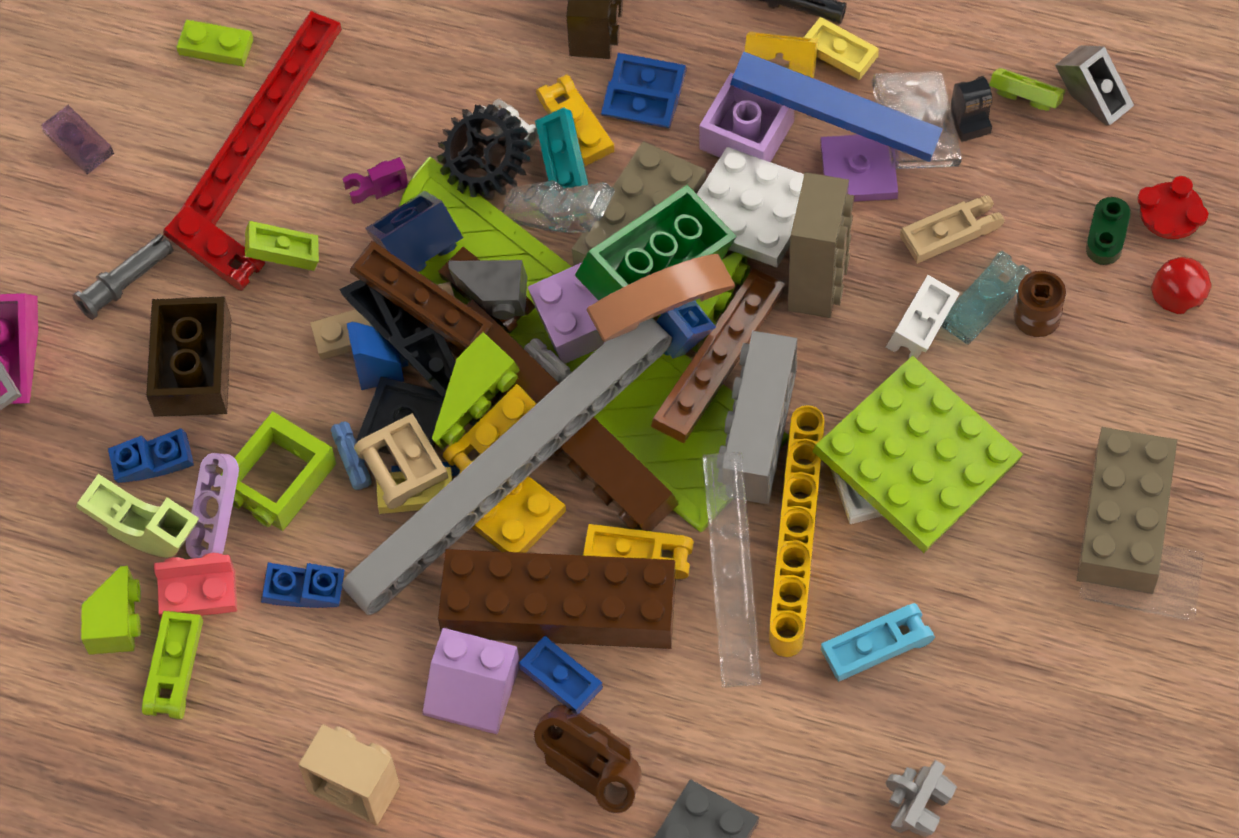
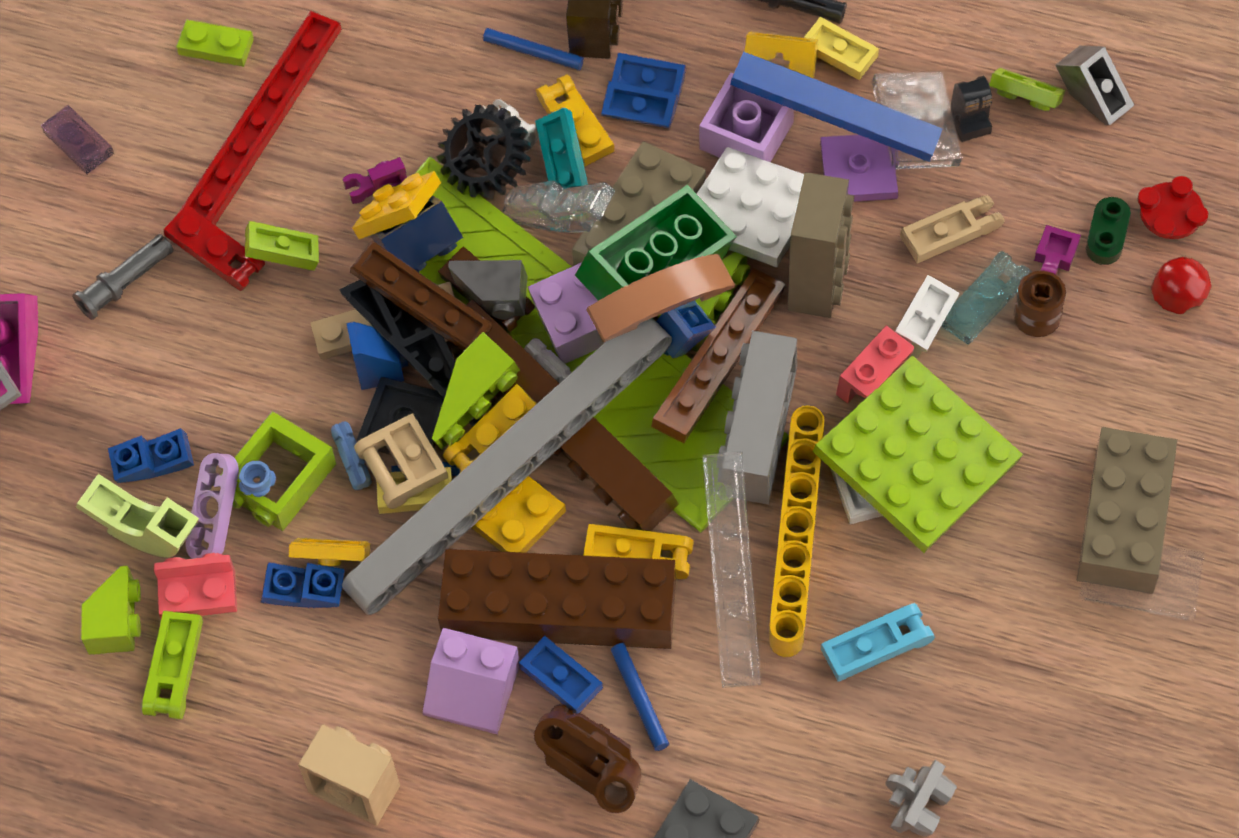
dark brown brick [146,296,232,417] -> none
none -> medium blue plate [239,461,276,497]
none -> yellow plate [289,538,371,566]
none -> yellow plate [352,171,441,240]
none -> blue bar [483,28,584,70]
none -> blue bar [611,643,669,751]
none -> coral bracket [836,326,914,404]
none -> magenta plate [1034,225,1081,275]

